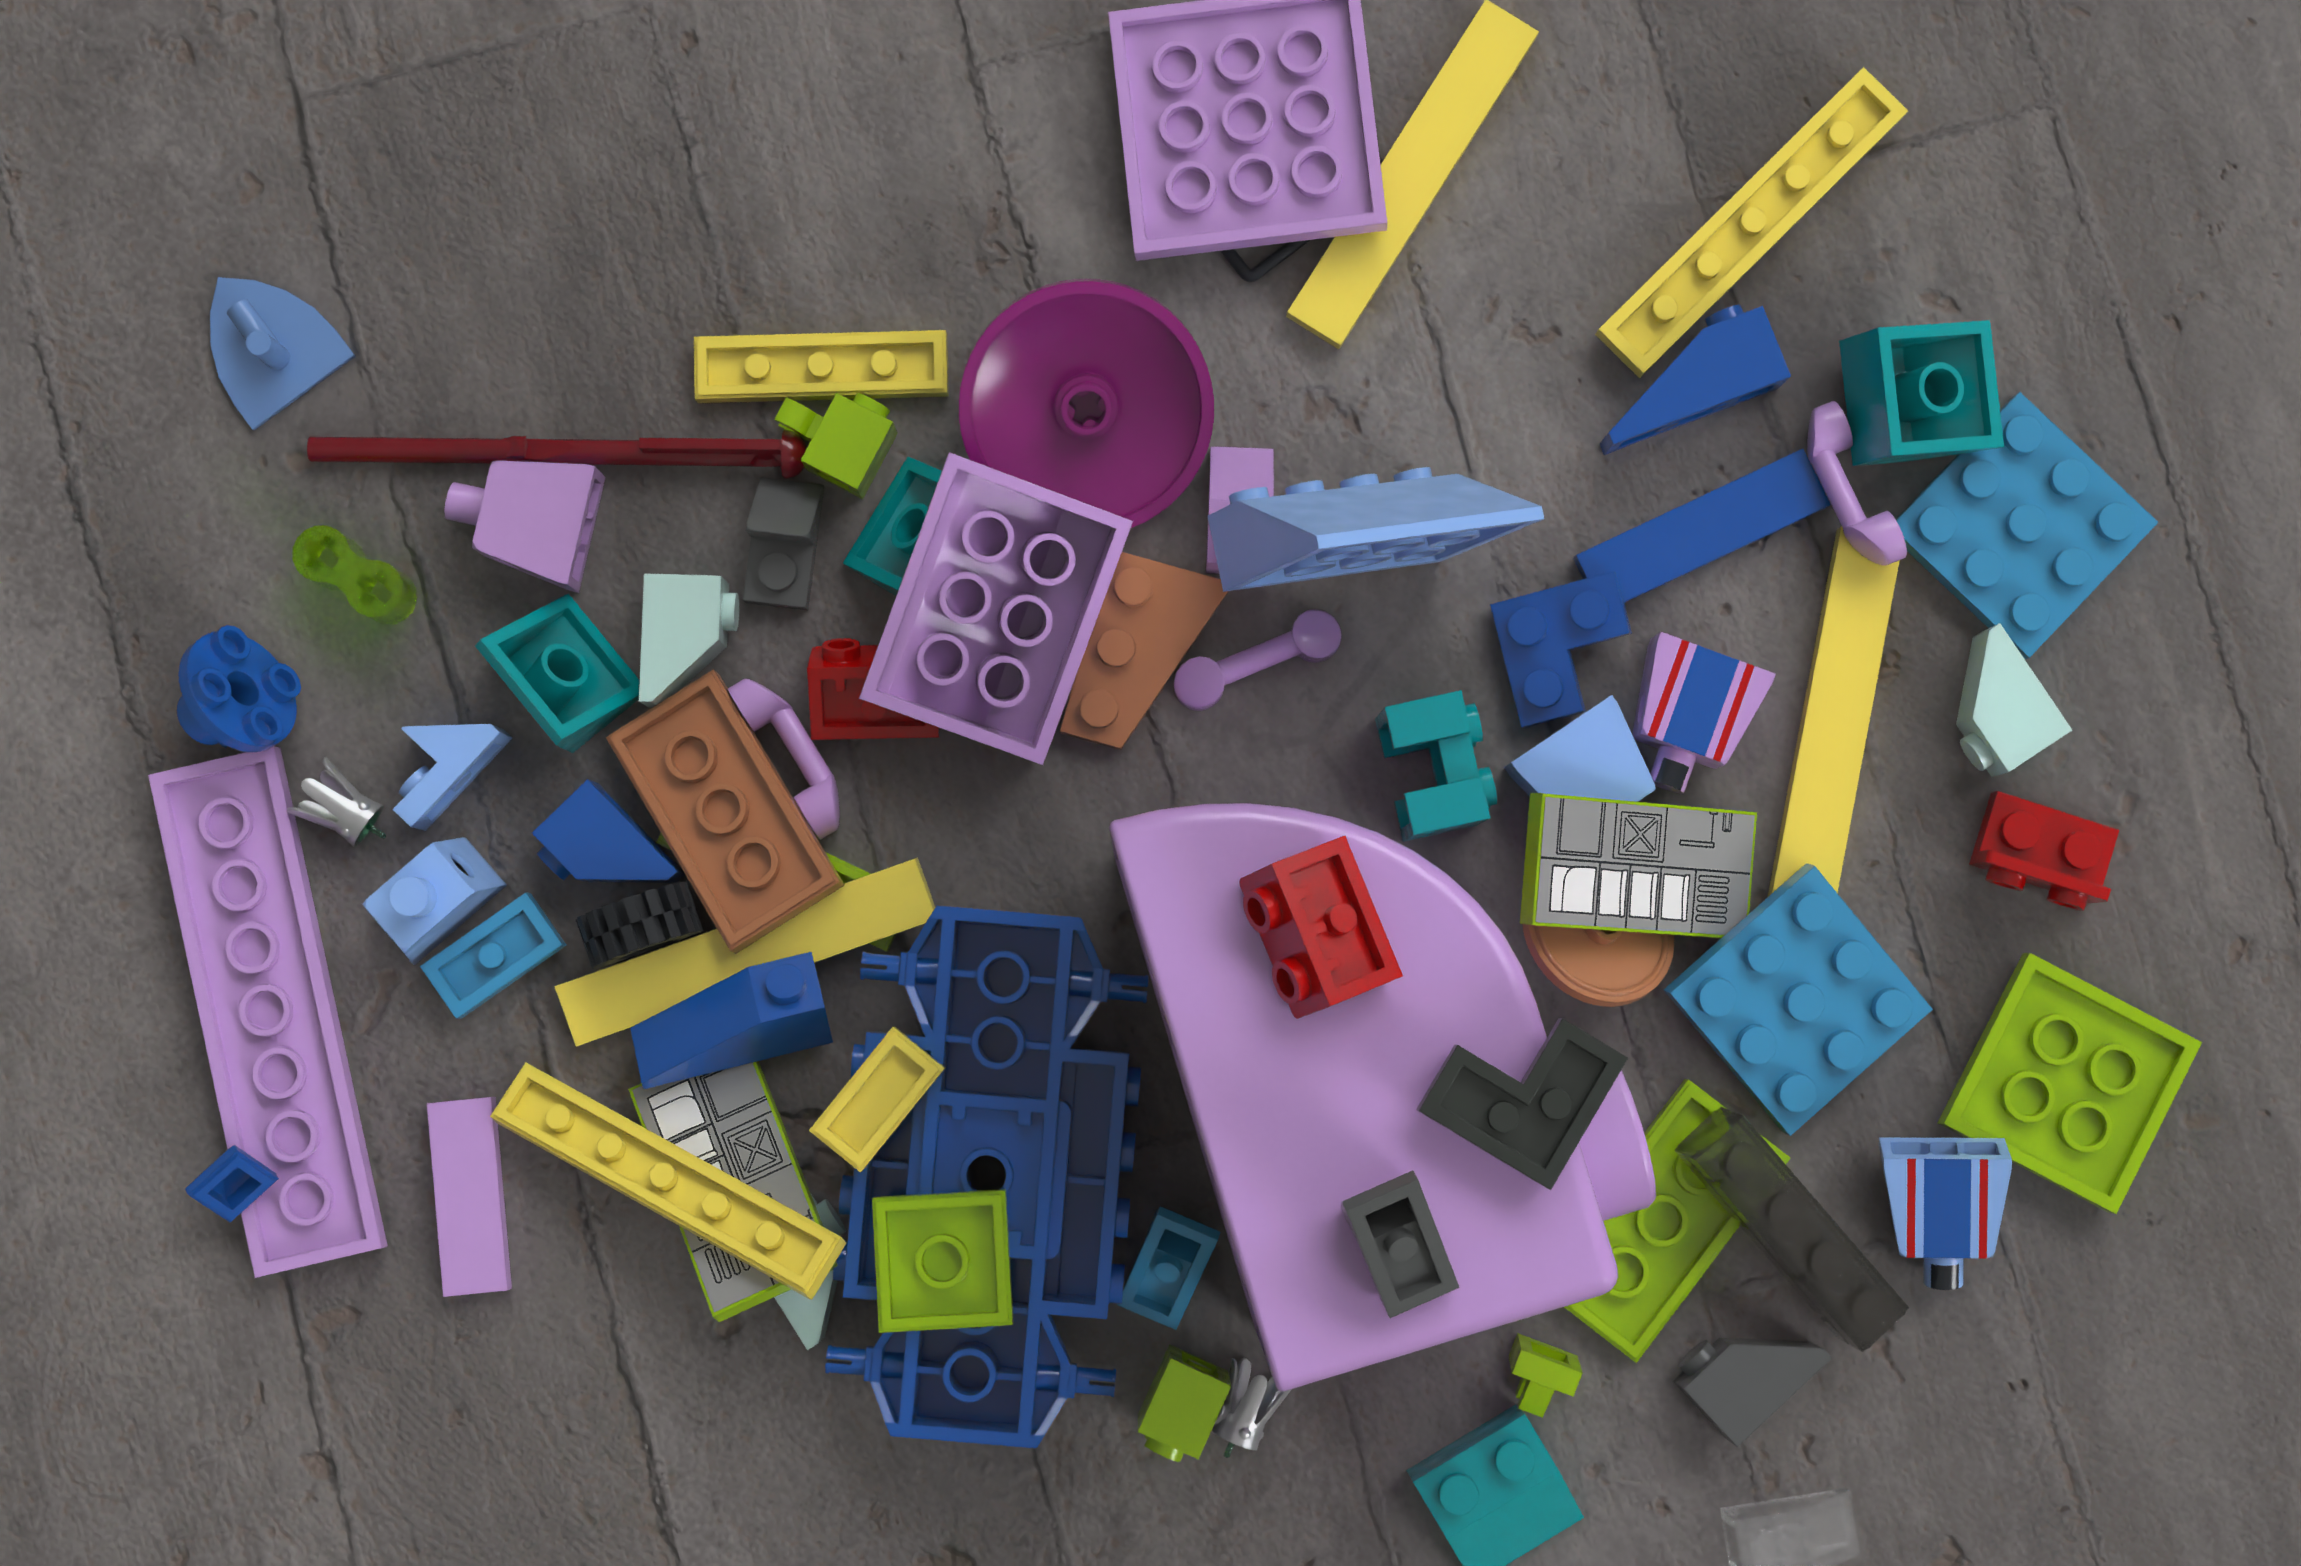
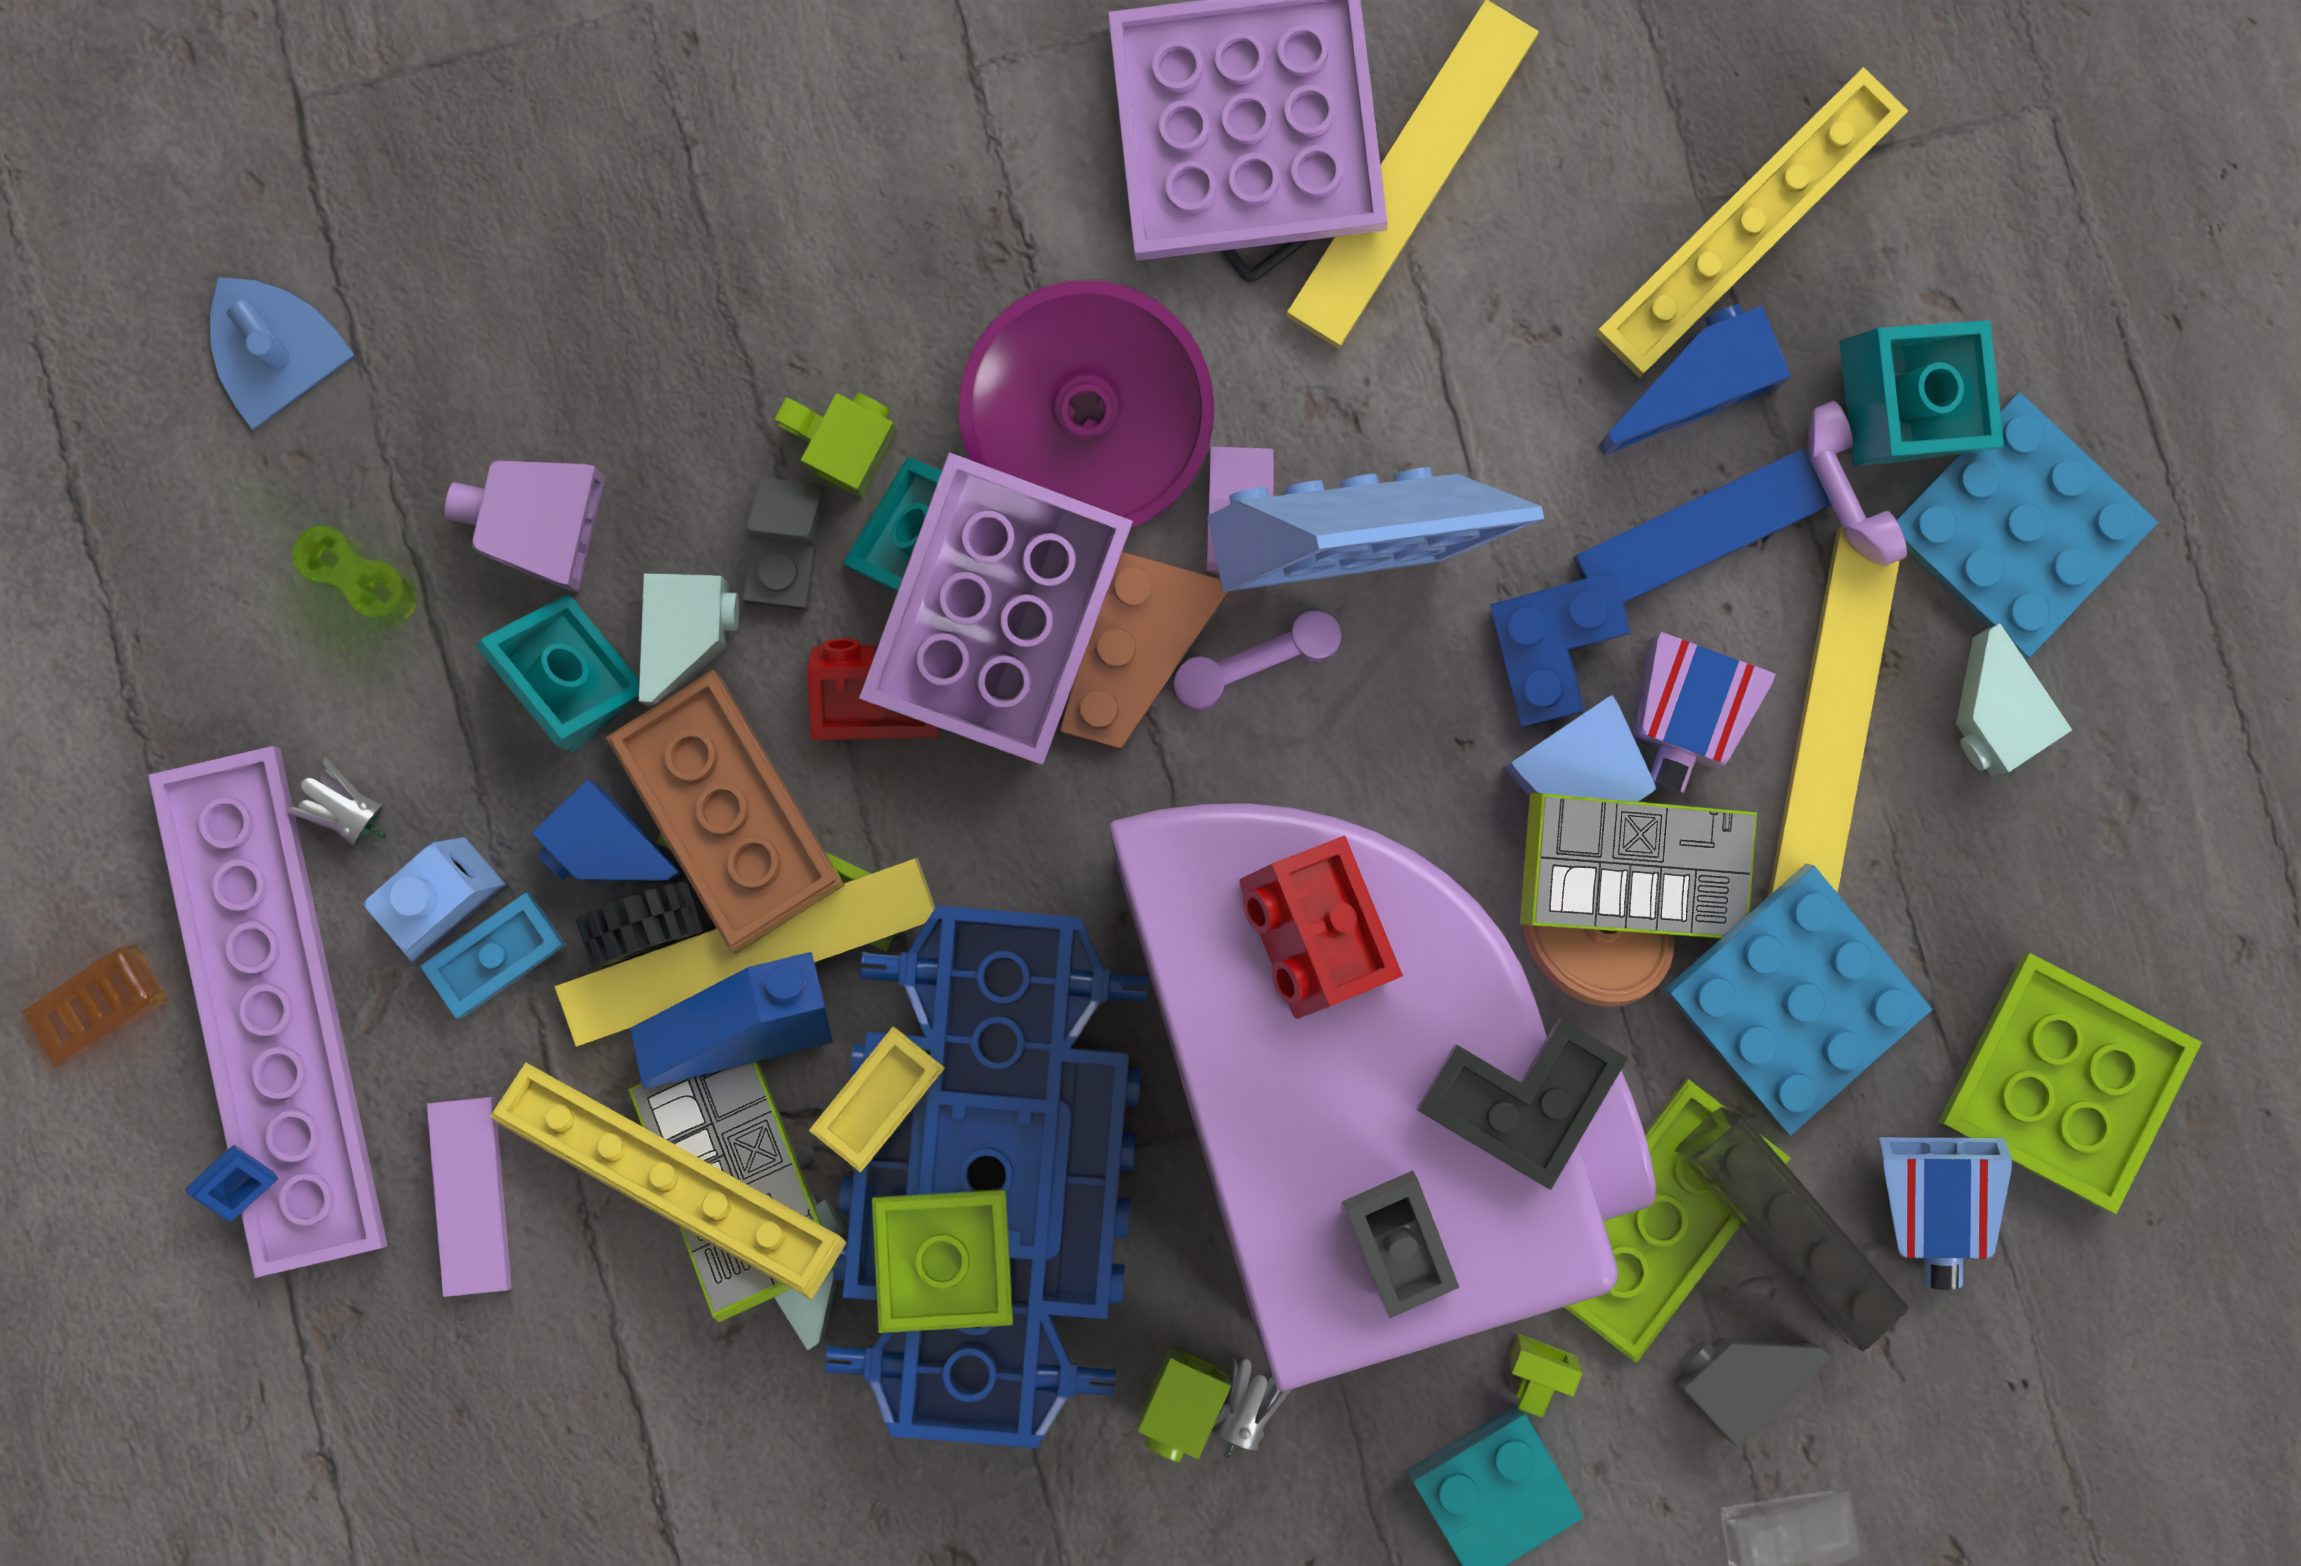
blue plate [177,625,301,752] -> none
dark red bar [307,430,807,479] -> none
light blue slope [393,724,512,831] -> none
light yellow tile [694,330,949,403] -> none
lavender bar [728,679,840,840] -> none
dark azure slope [1117,1206,1221,1330] -> none
teal piece [1375,690,1498,842] -> none
red bracket [1969,791,2120,911] -> none
none -> clear orange slope [22,945,169,1066]

